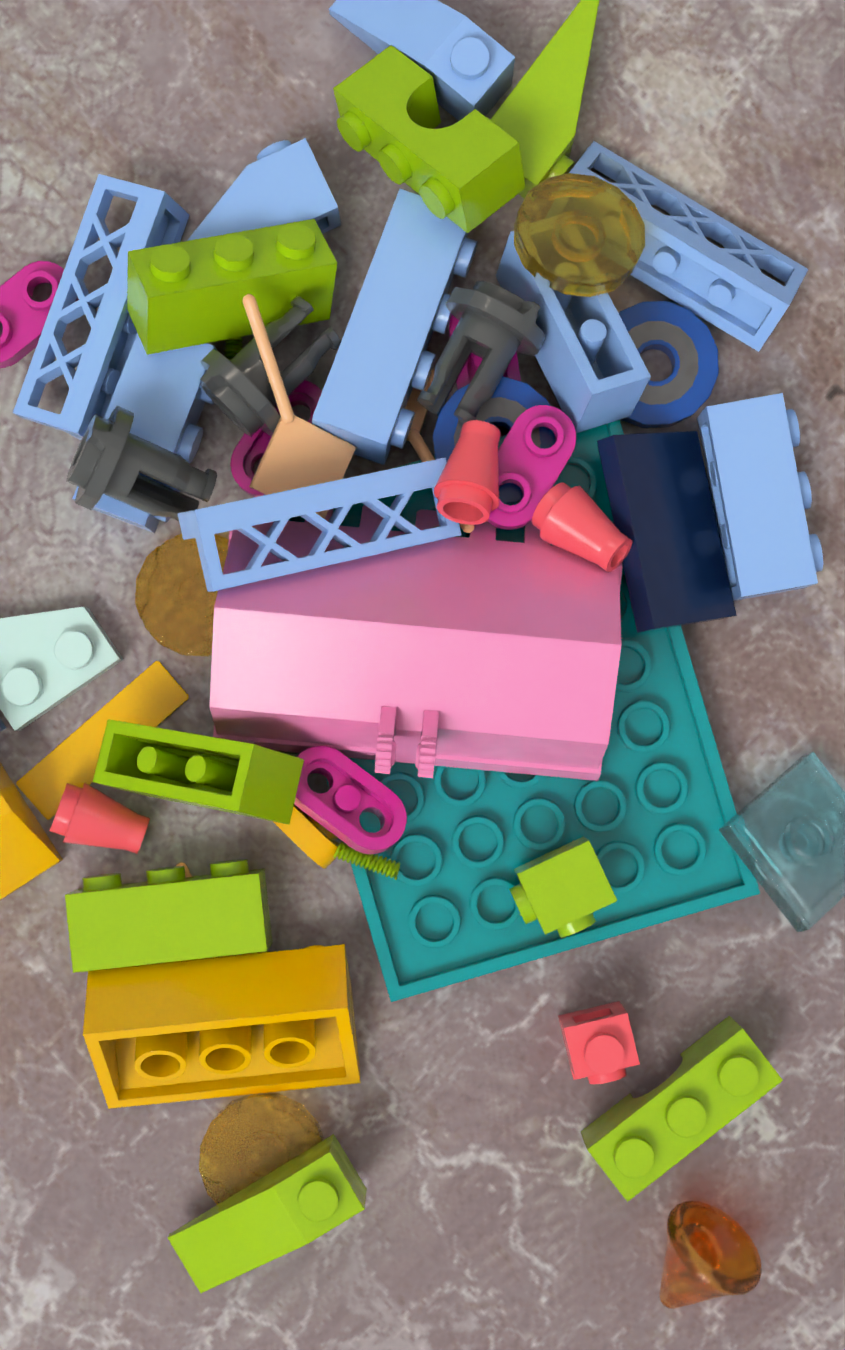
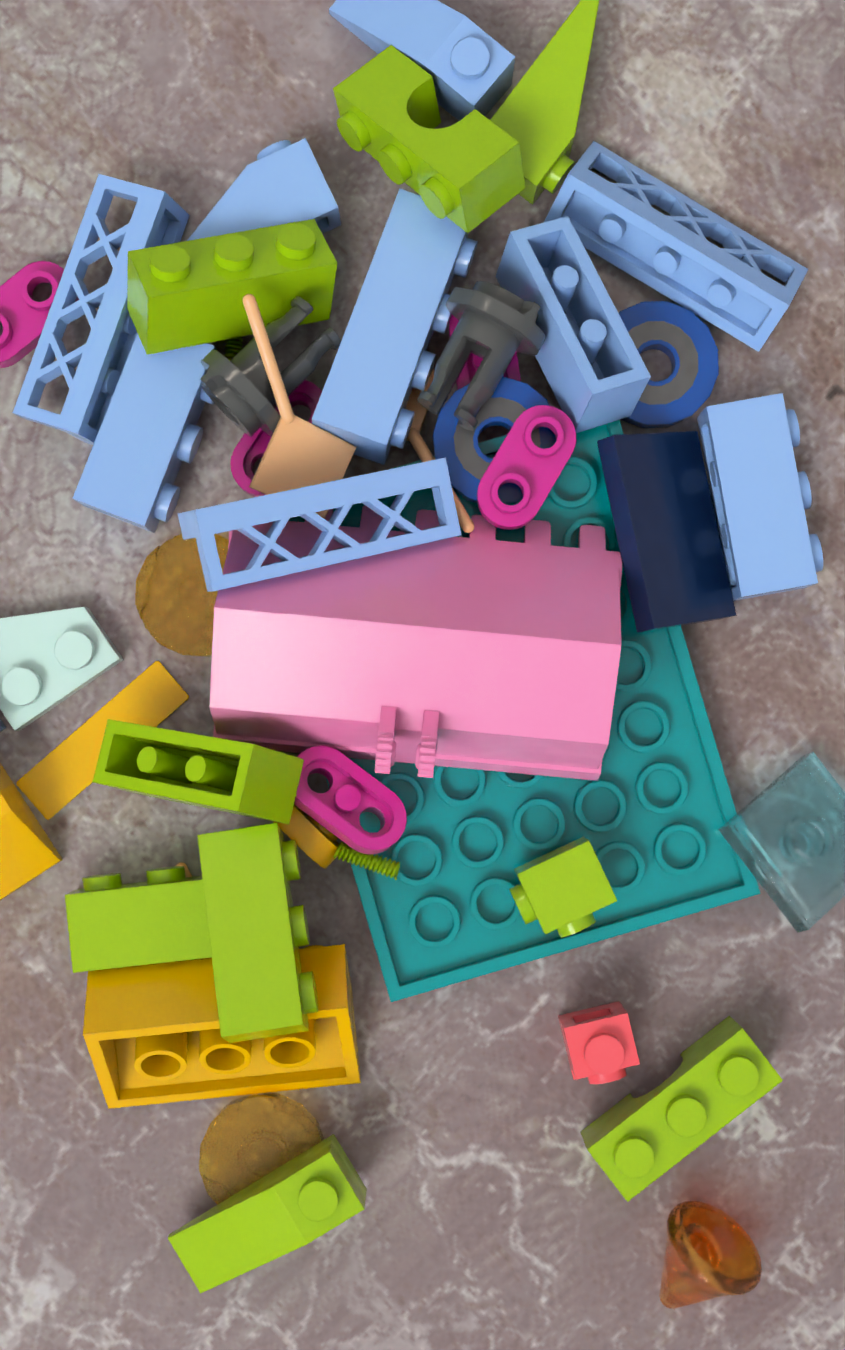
coral cone [50,783,150,854] -> none
dark grey piece [66,406,217,521] -> none
coral cone [434,420,501,525] -> none
clear yellow tile [514,173,645,297] -> none
coral cone [532,482,632,572] -> none
none -> lime brick [197,823,319,1043]

